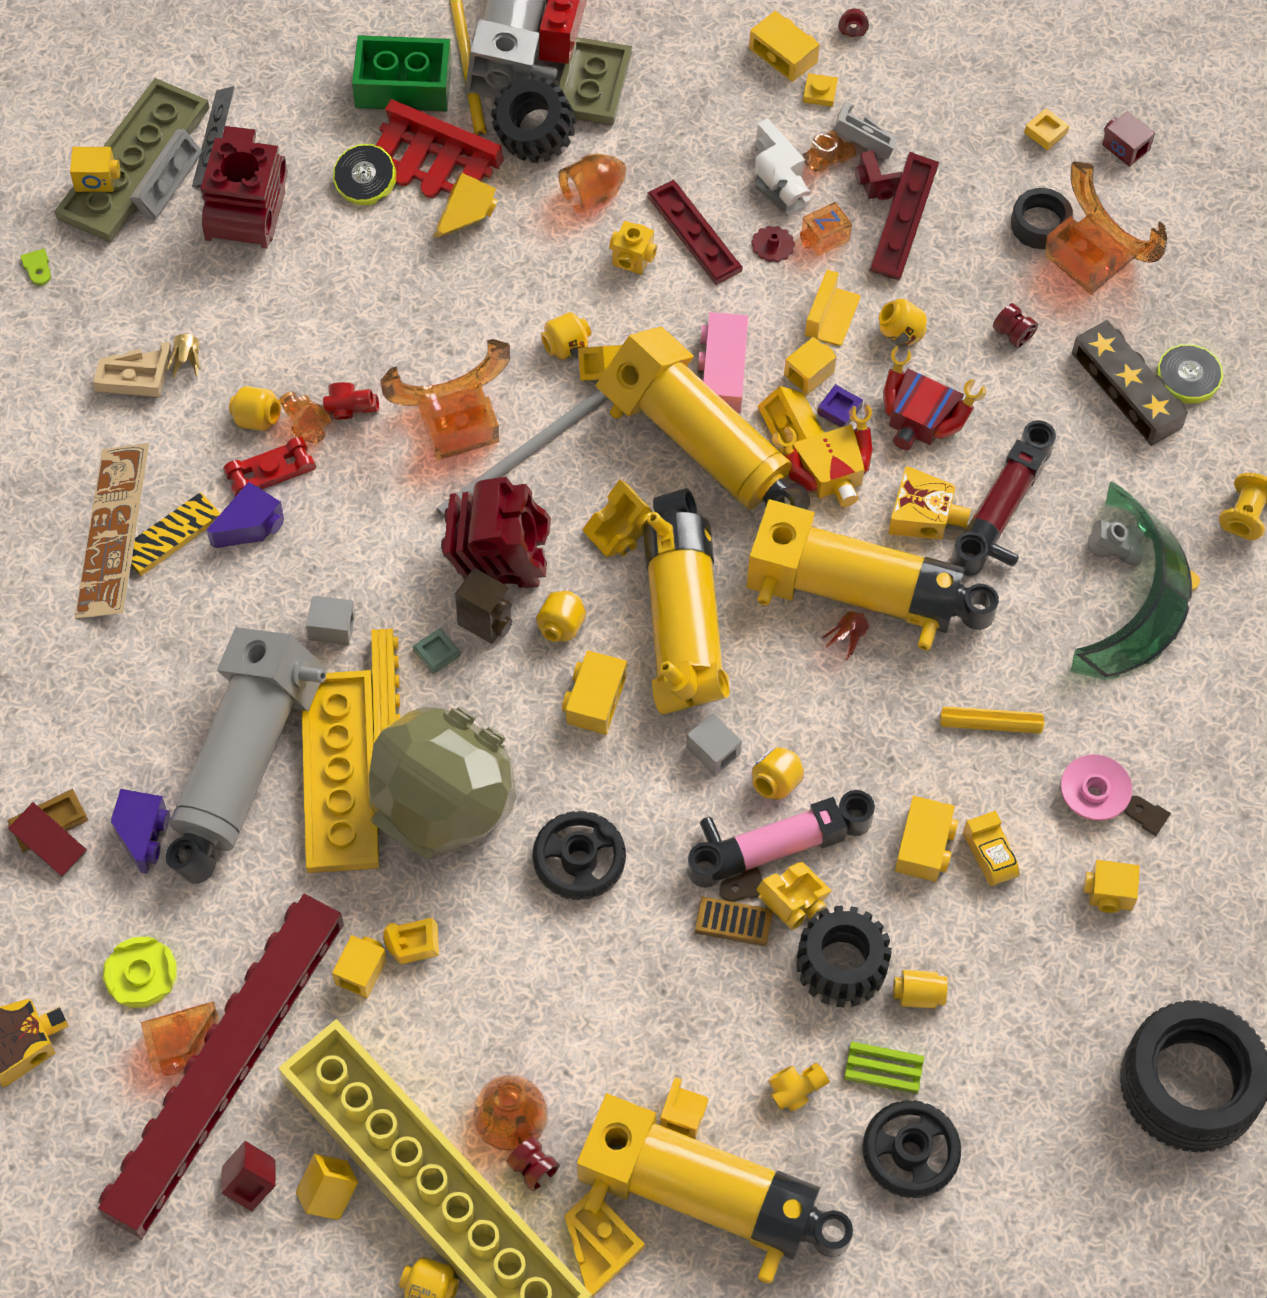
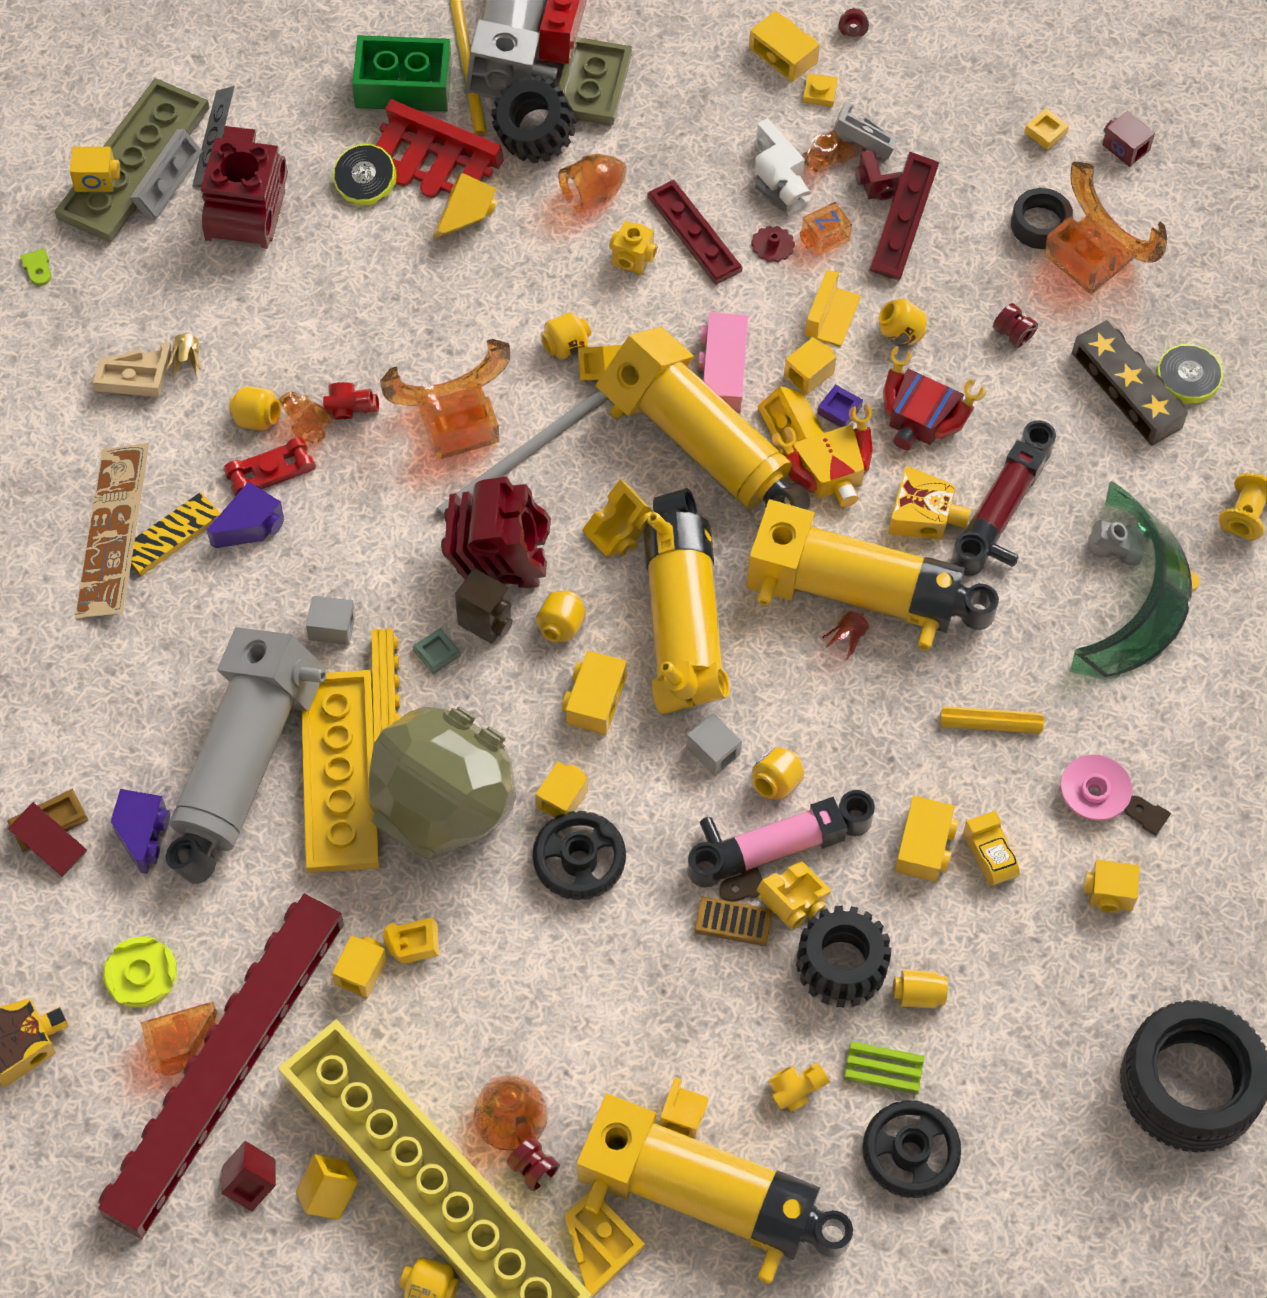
none -> yellow brick [535,761,588,818]

